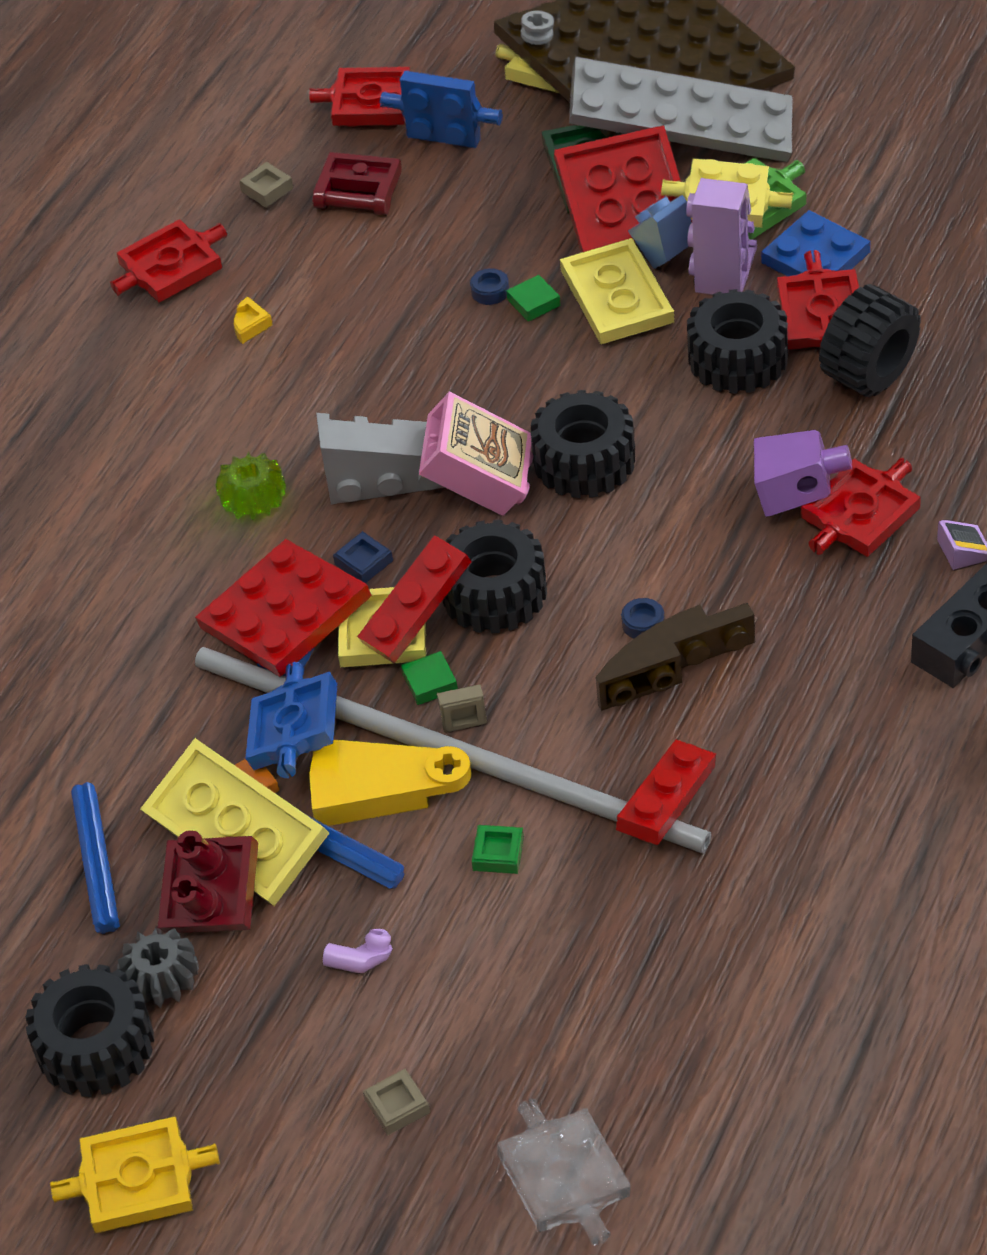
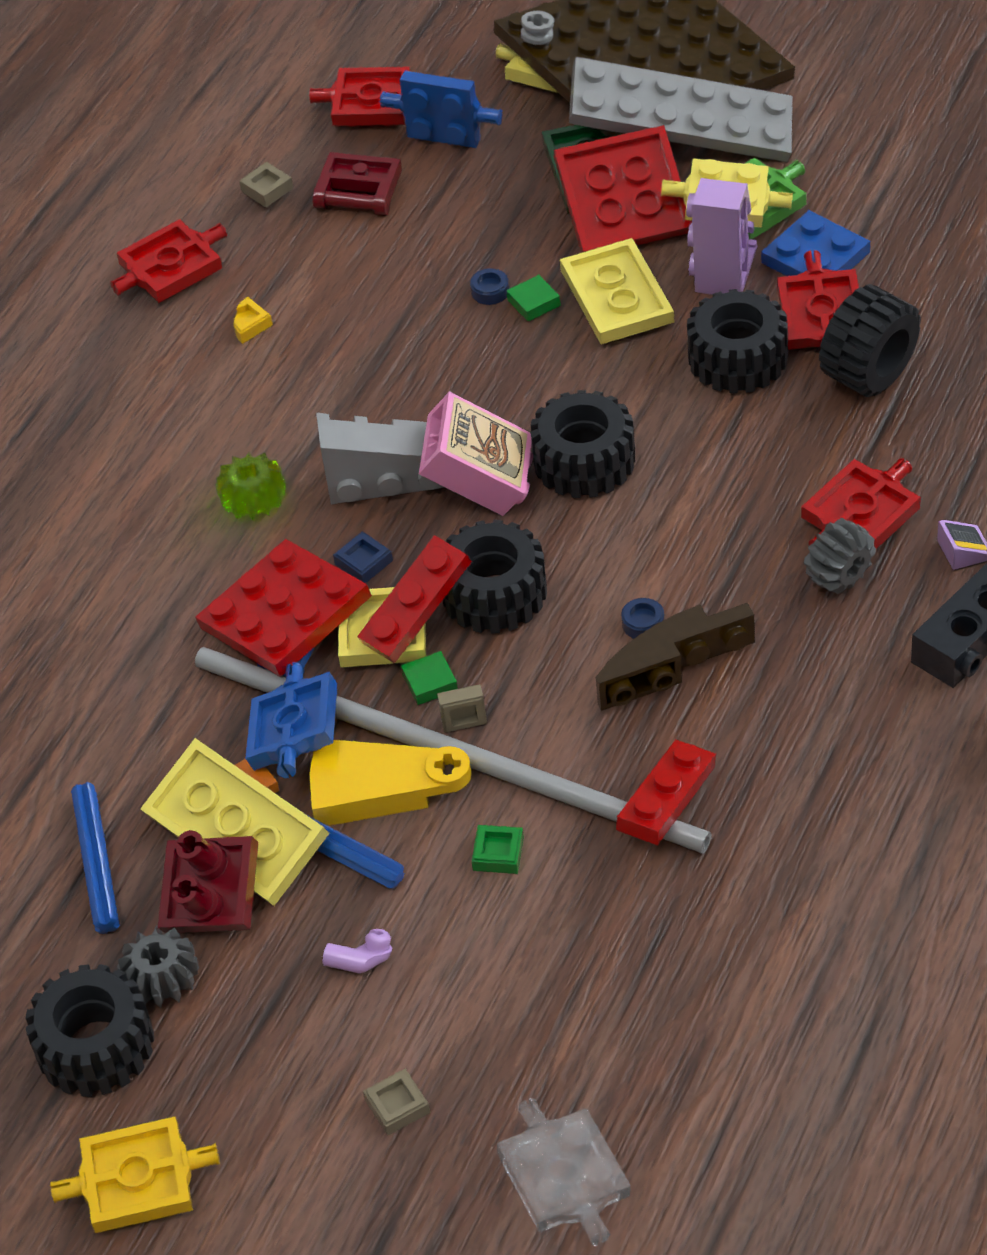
medium blue slope [628,195,692,269] -> none
medium lavender torso [754,430,853,517] -> none
none -> dark grey gear [804,518,876,594]

